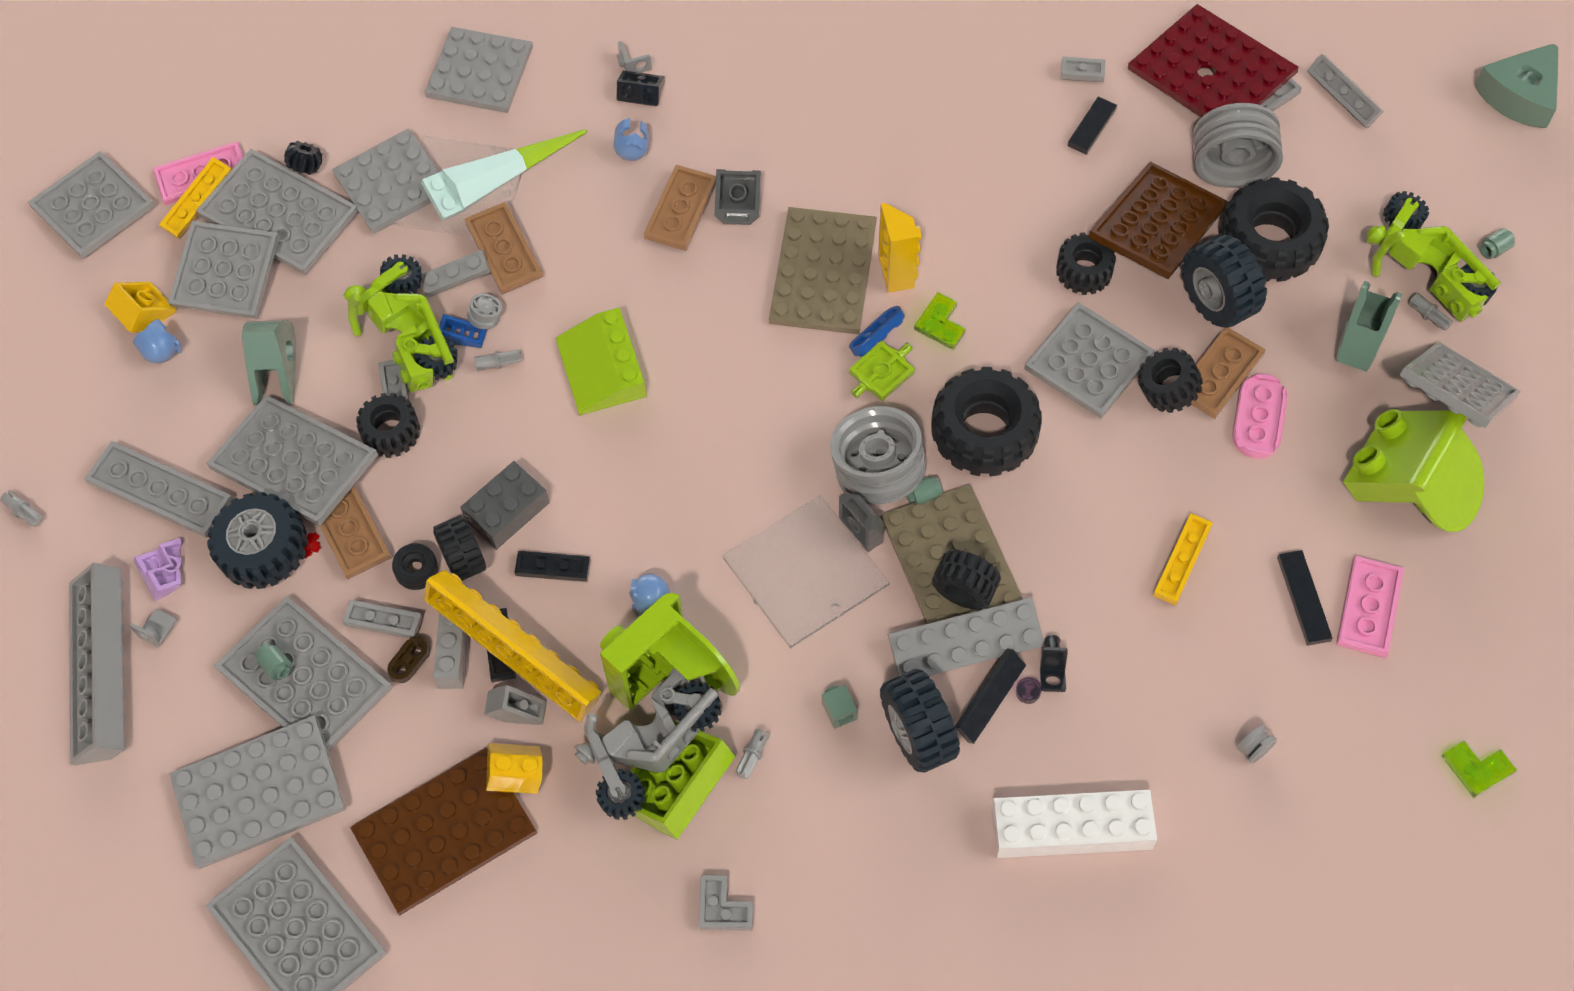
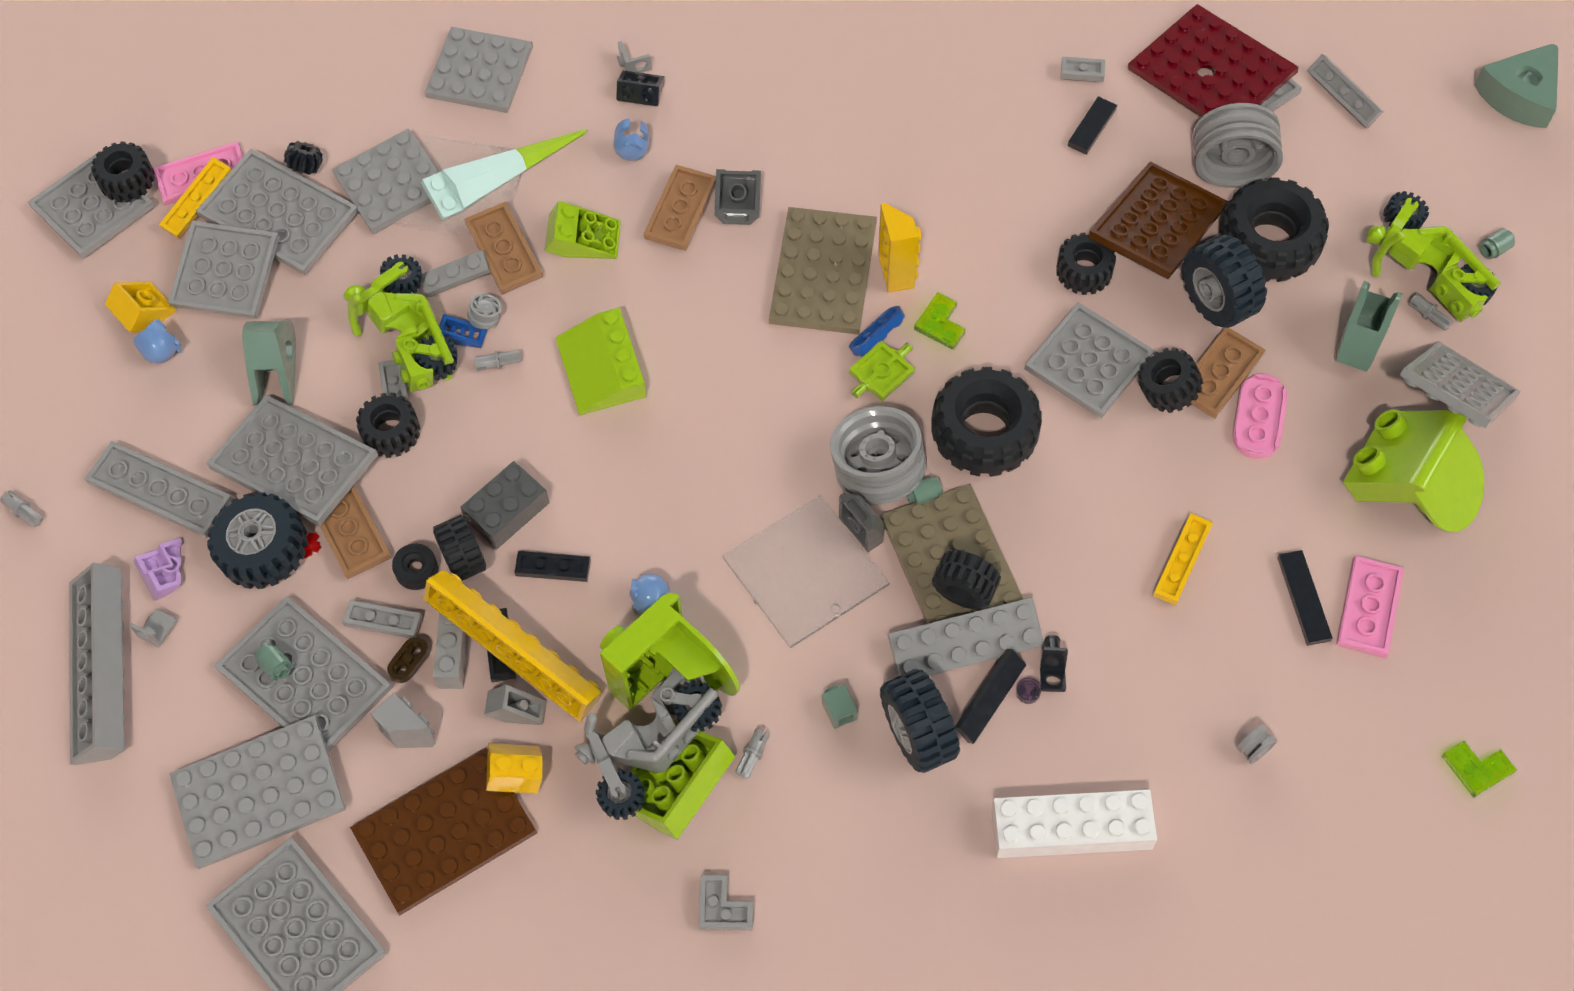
none -> black tyre [91,141,155,202]
none -> light grey slope [370,693,436,748]
none -> lime slope [544,200,621,259]

